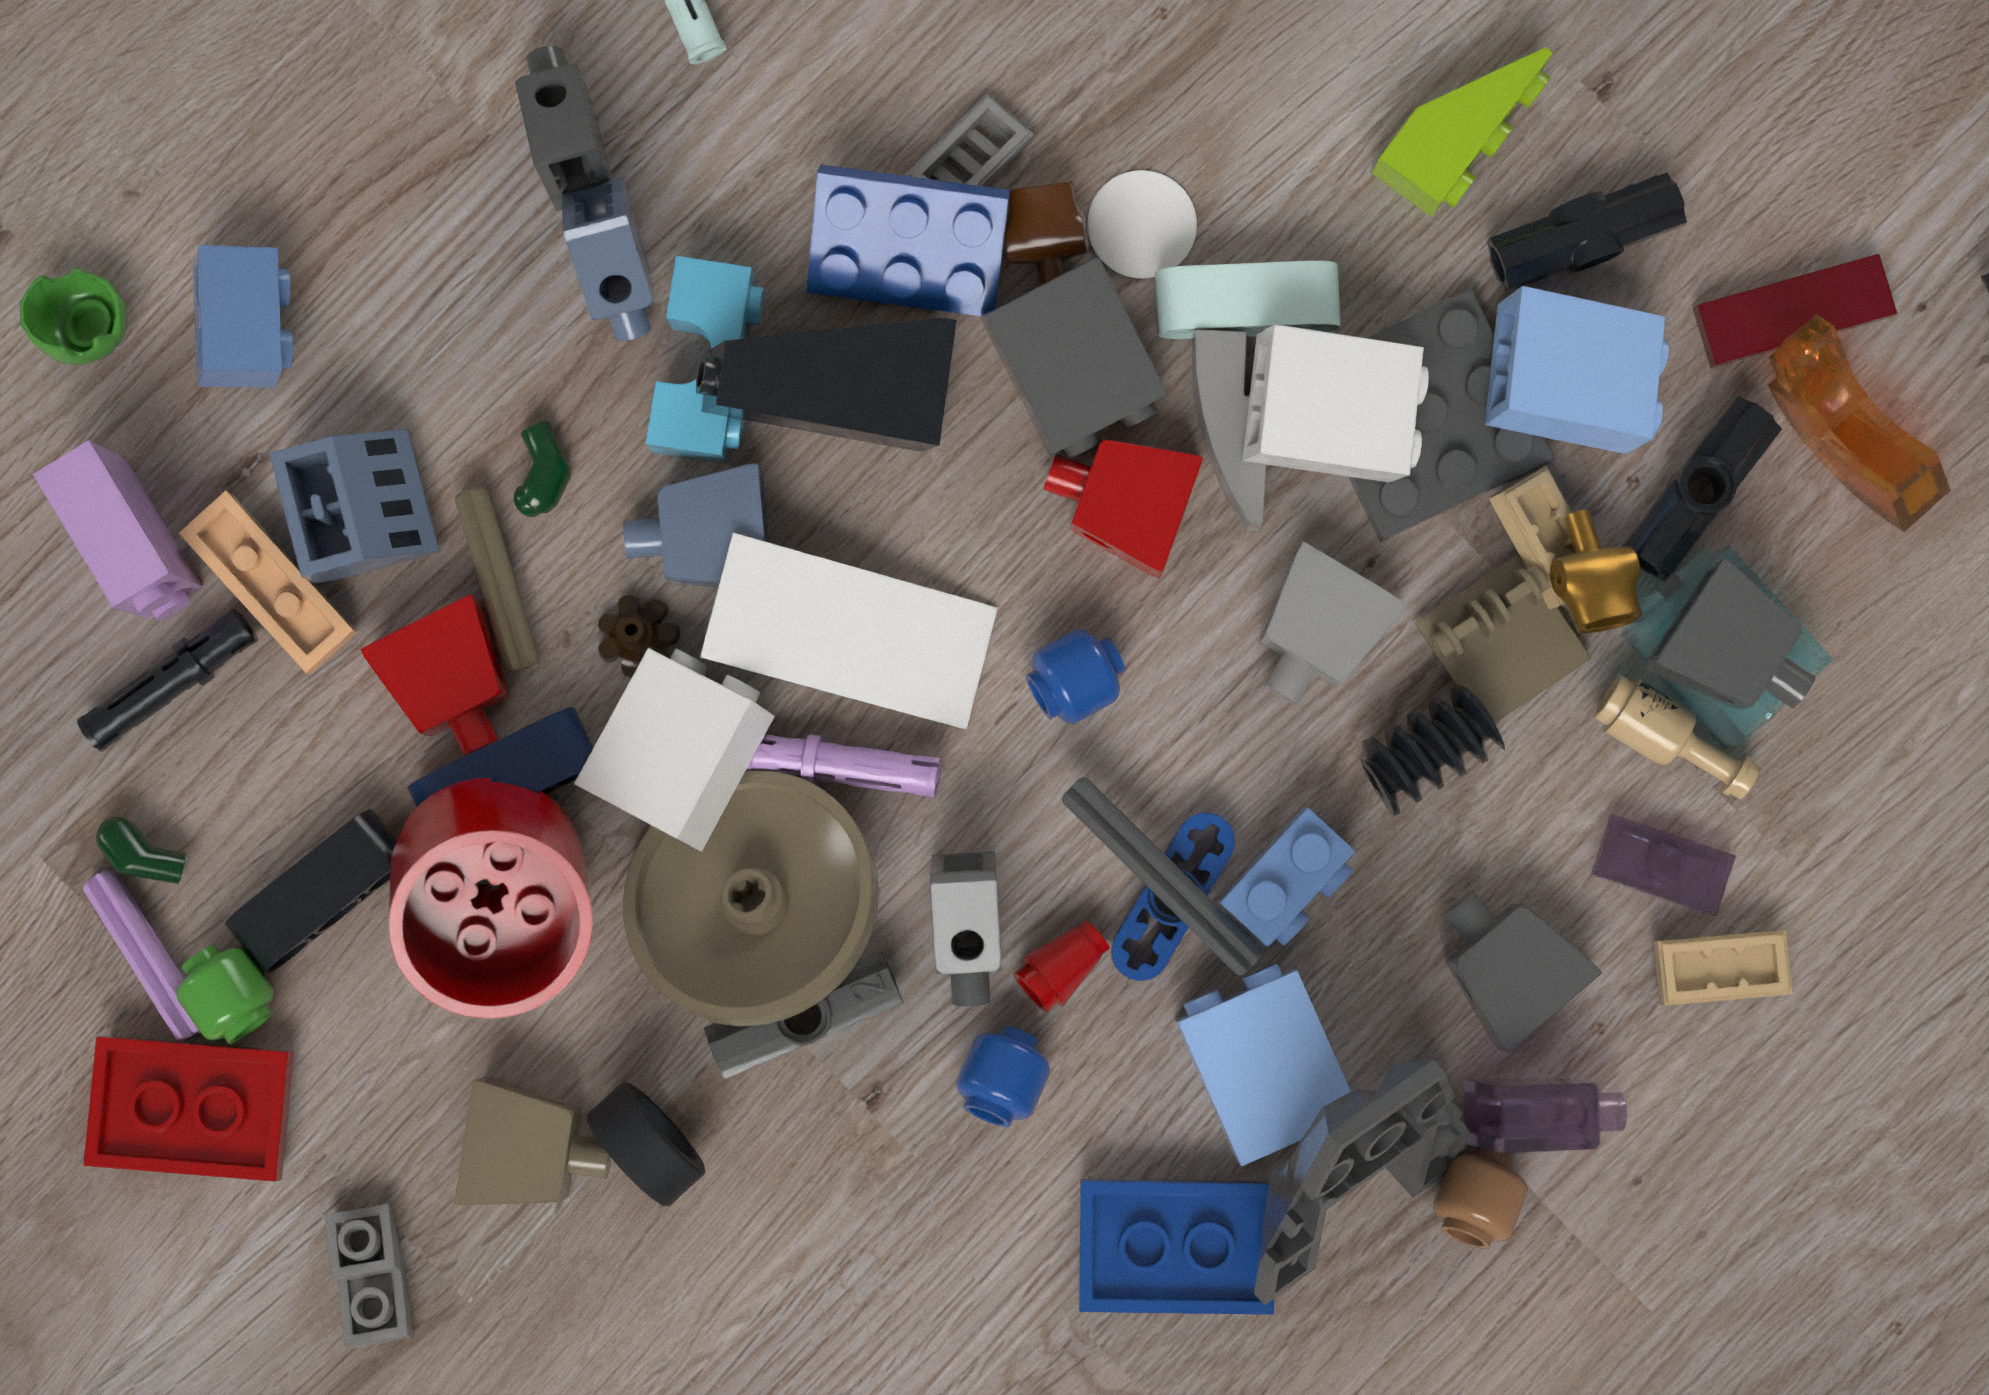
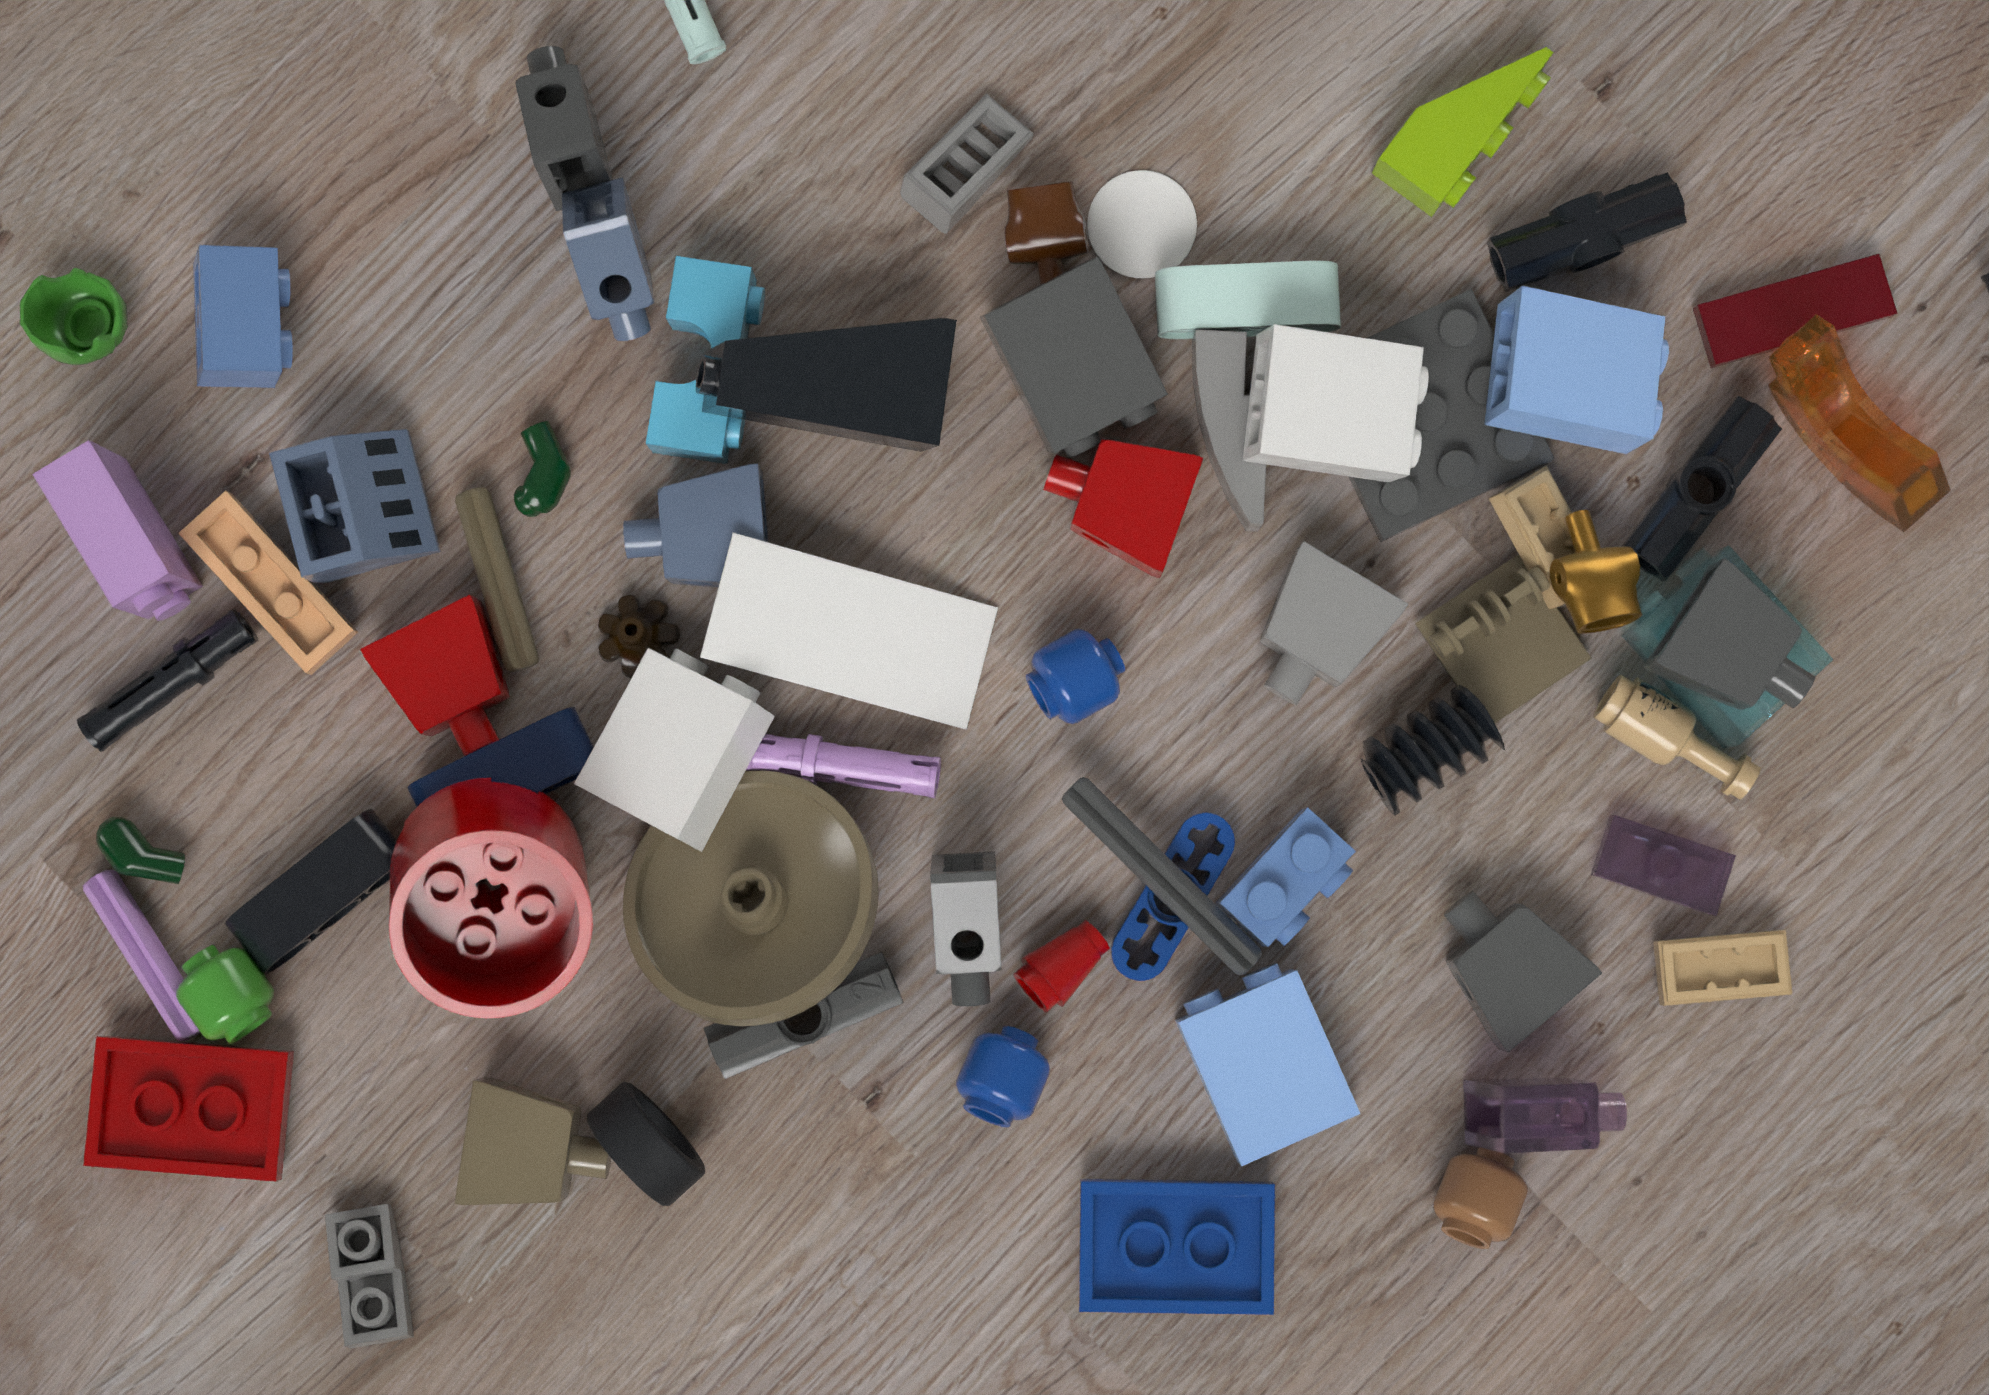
plate [806,164,1010,316] -> none
dark grey wedge [1254,1059,1469,1305] -> none

